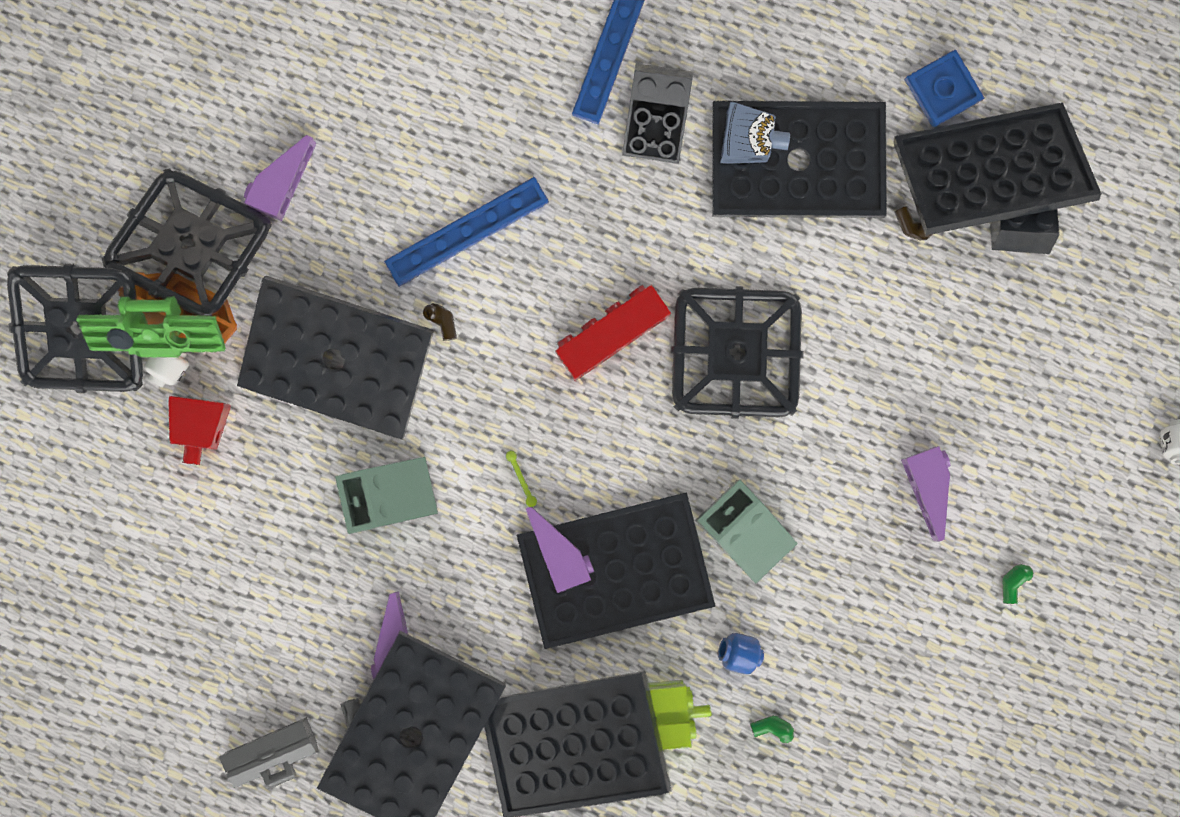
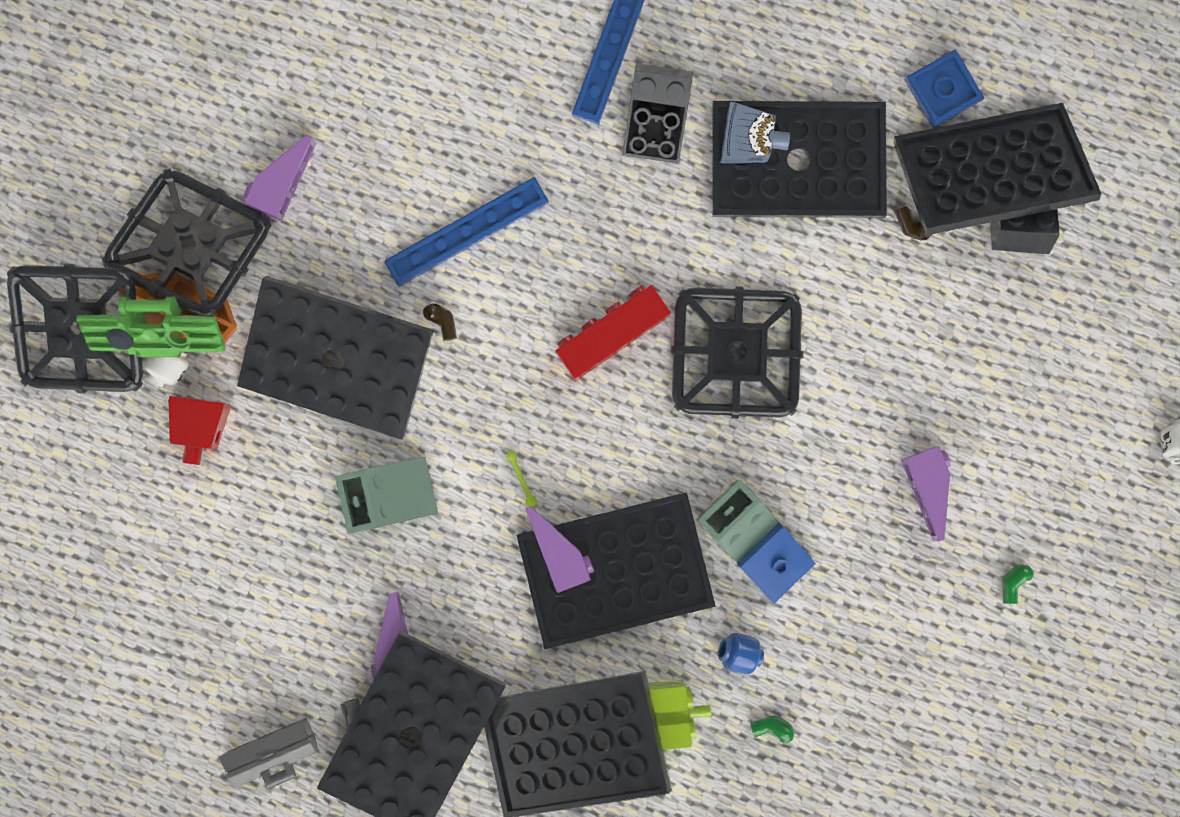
none -> plate [737,523,816,604]

